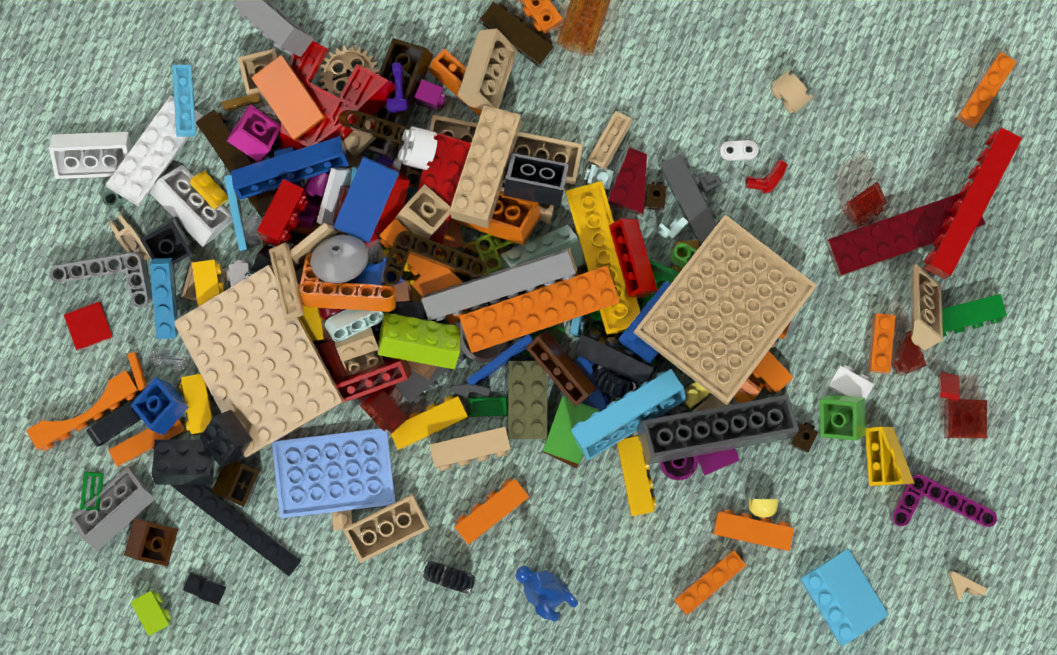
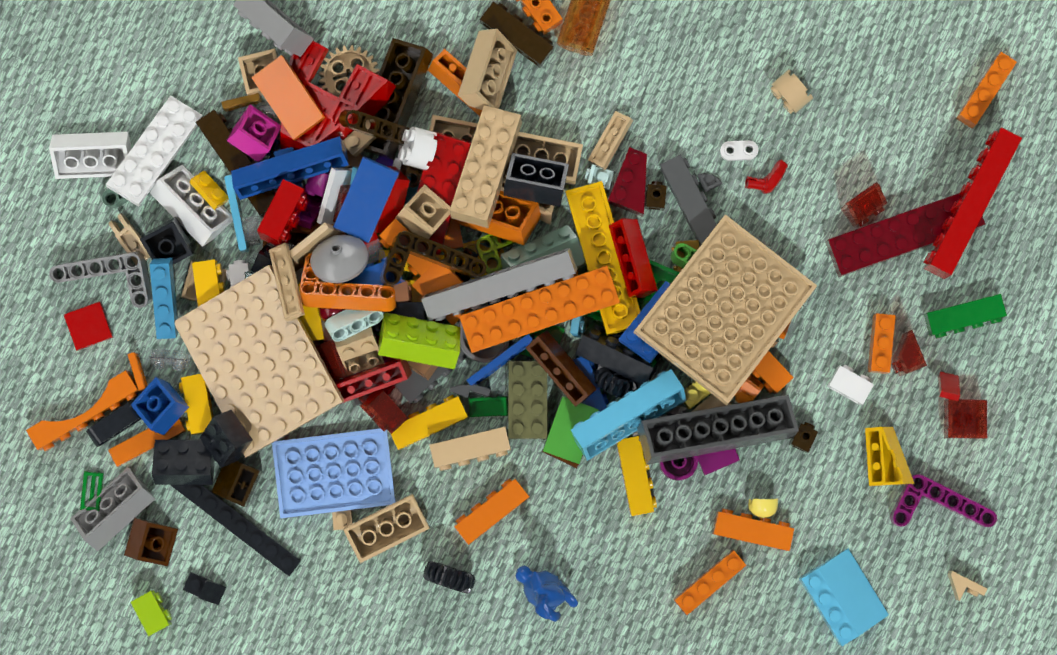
medium azure tile [172,65,196,137] -> none
dark purple brick [387,63,408,114] -> none
magenta brick [415,80,447,112] -> none
light aqua bracket [658,217,688,241] -> none
bright green brick [820,394,865,441] -> none
tan slope [910,264,943,351] -> none

